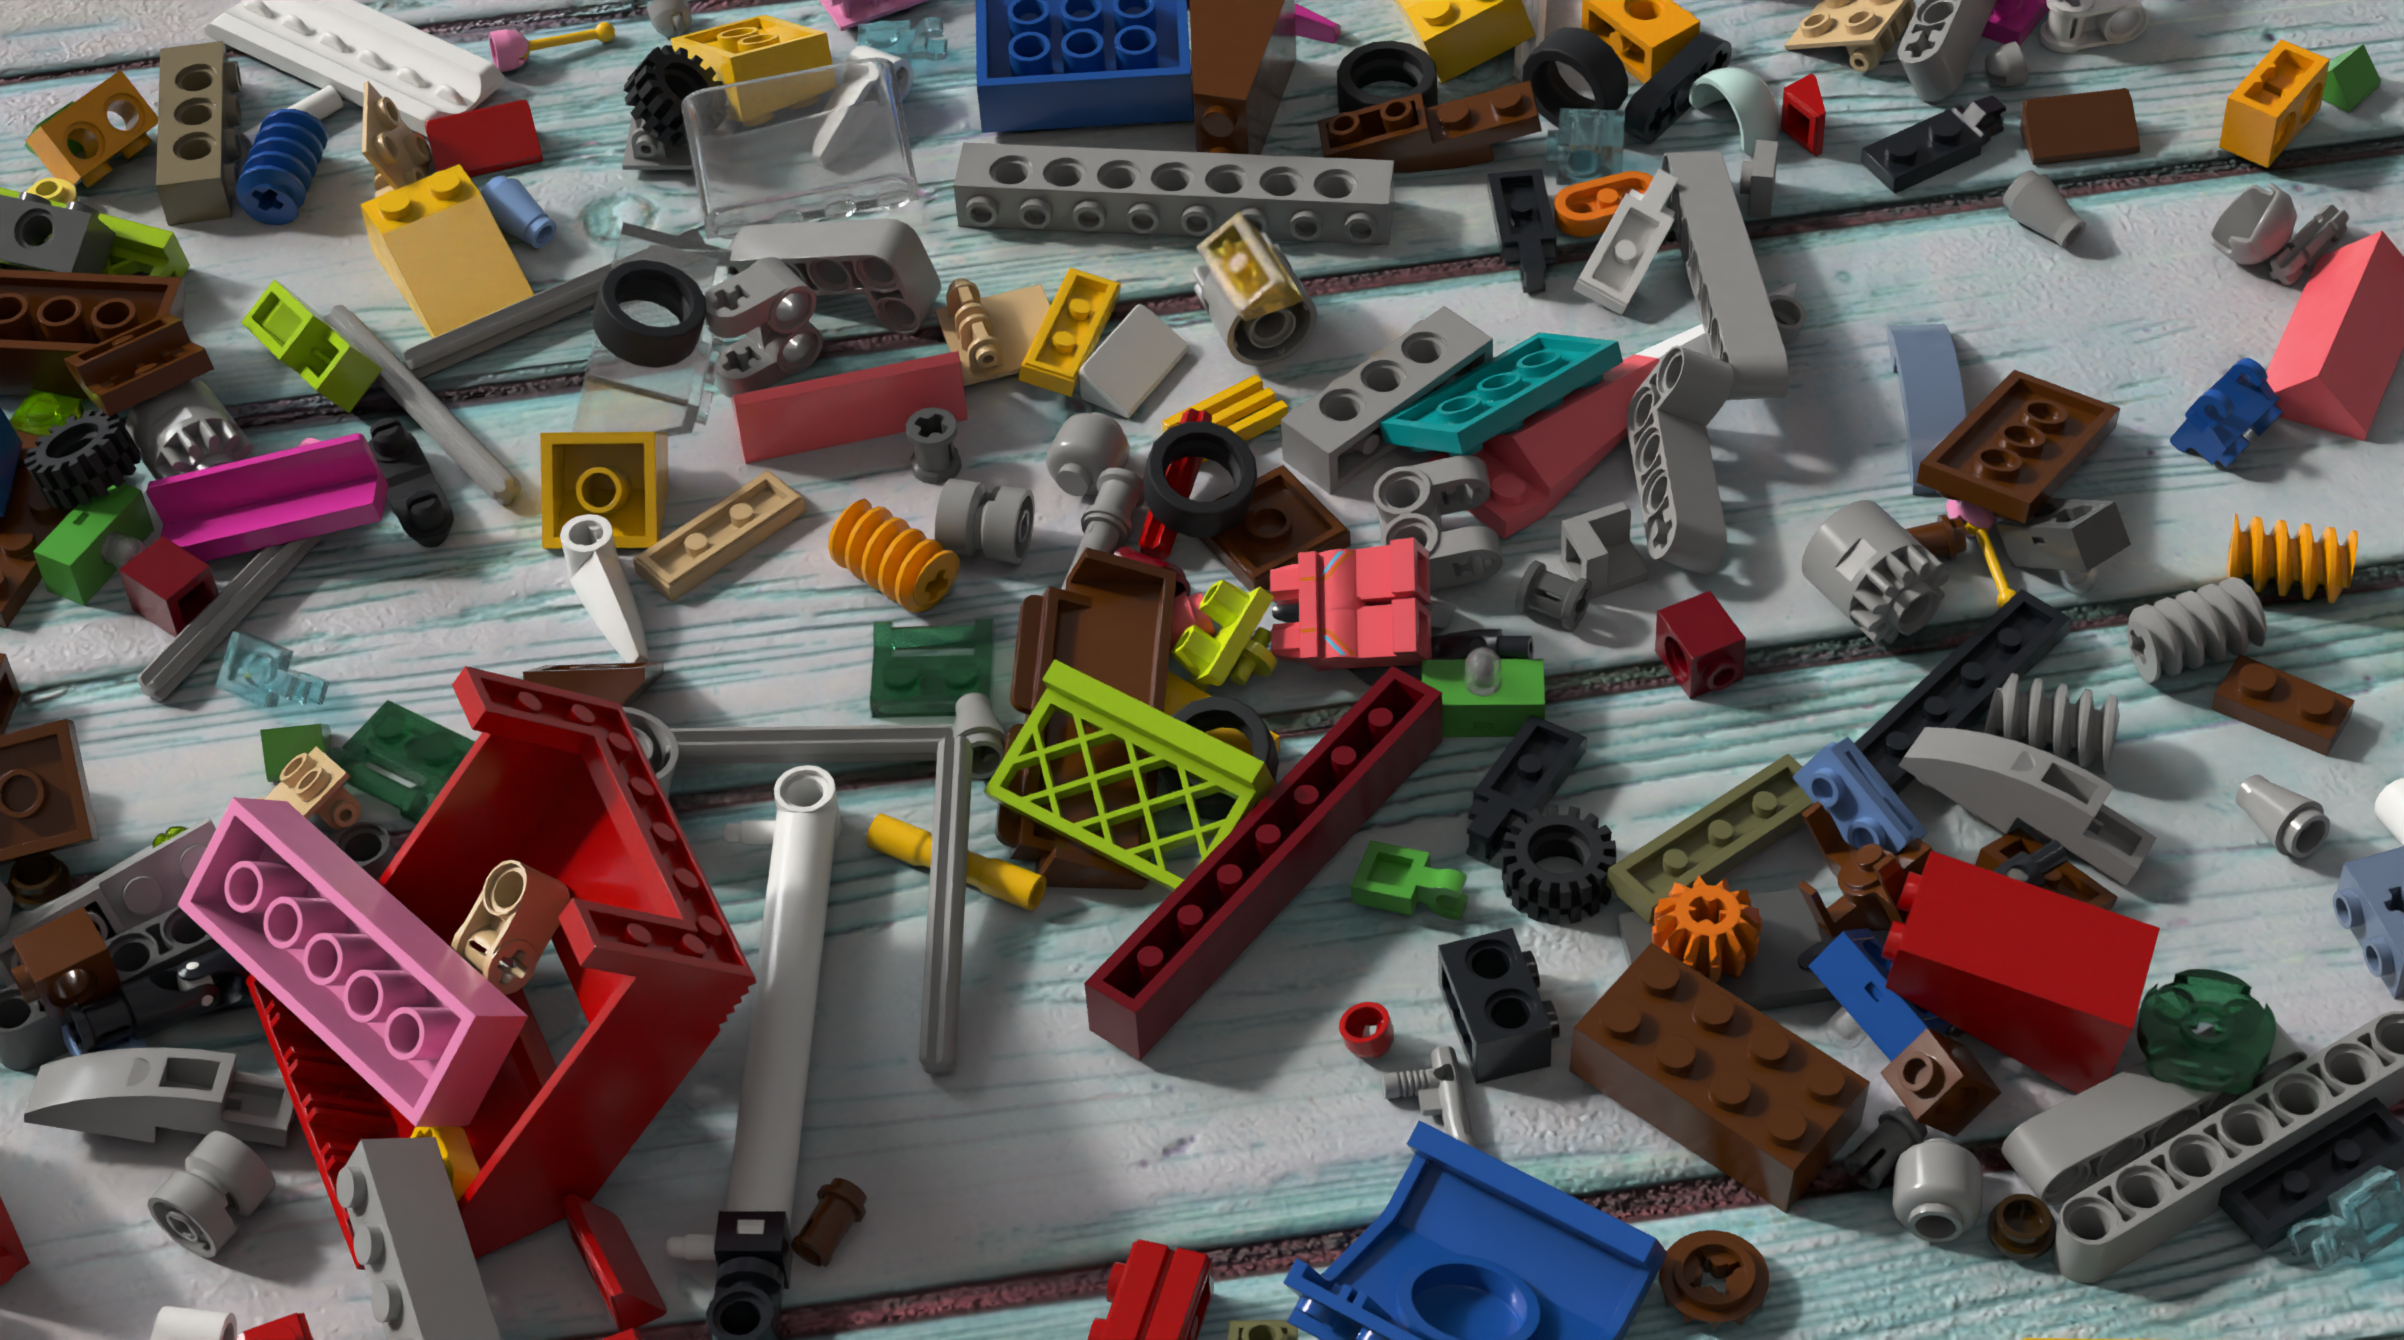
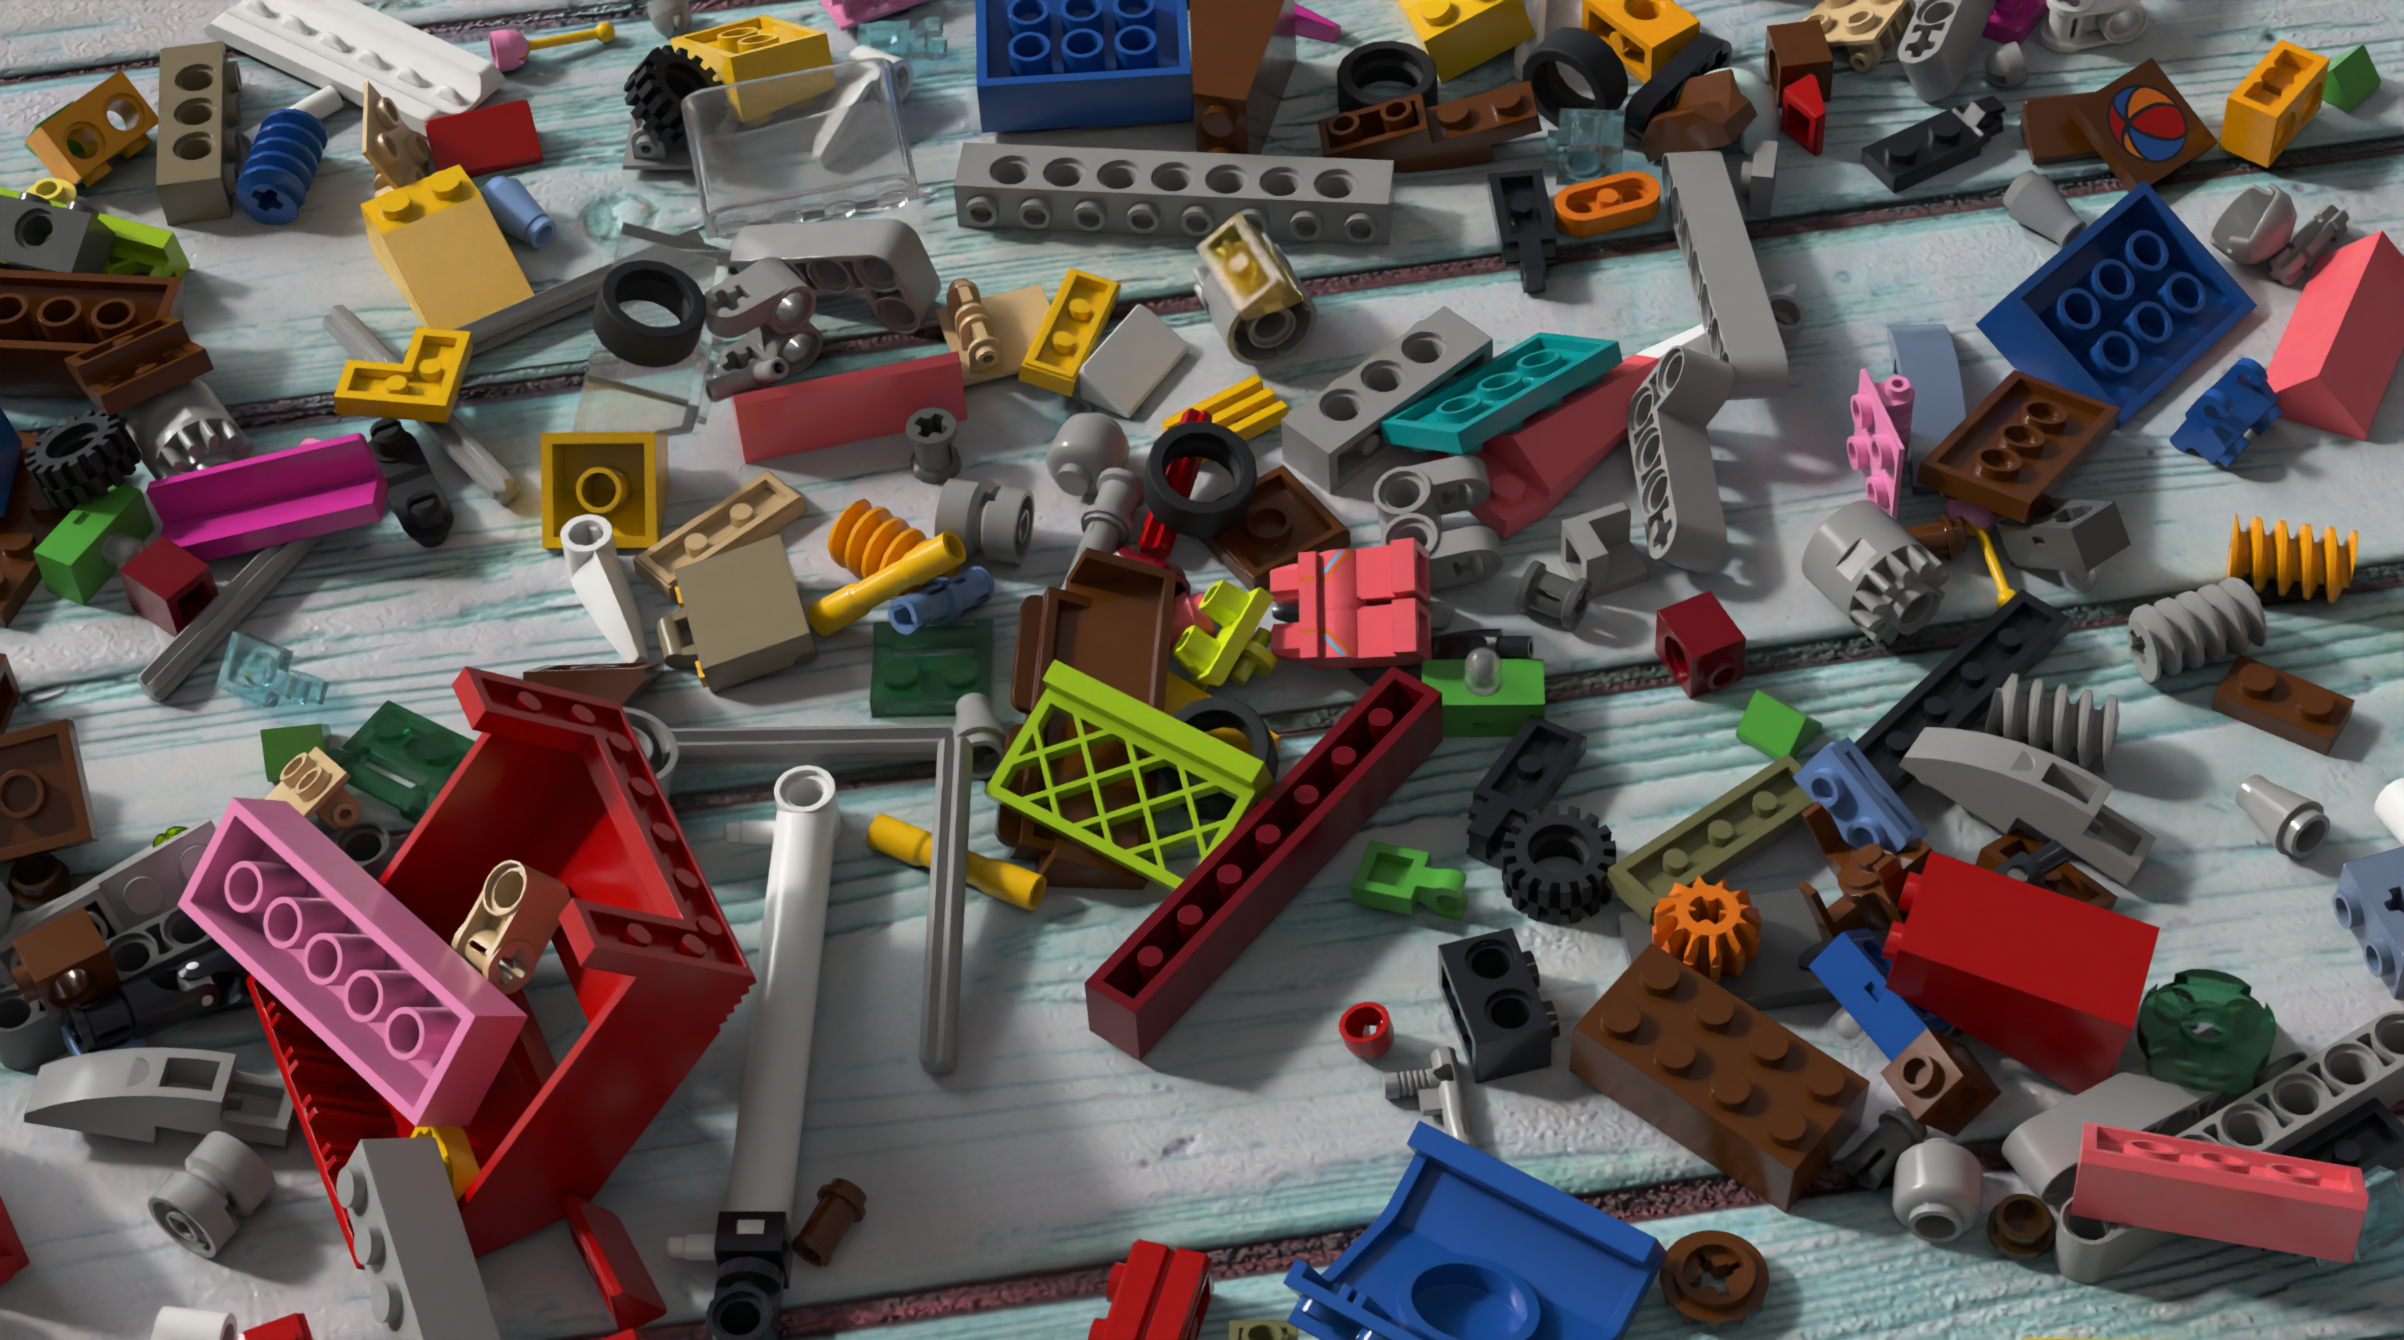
clear neon green plate [9,389,85,437] -> none
lime slope [241,279,383,413] -> none
white hinge [1573,169,1678,316] -> none
none -> yellow plate [333,327,473,423]
none -> dark tan piece [656,534,818,693]
none -> light grey piece [705,357,789,403]
none -> yellow piece [808,531,966,637]
none -> medium blue pin [888,566,995,635]
none -> reddish brown slope [1639,69,1758,162]
none -> bright green slope [1736,689,1822,760]
none -> reddish brown brick [1764,20,1834,108]
none -> bright pink hinge [1847,368,1915,521]
none -> blue slope [1975,180,2257,429]
none -> tile [2068,58,2218,192]
none -> coral slope [2071,1122,2369,1263]

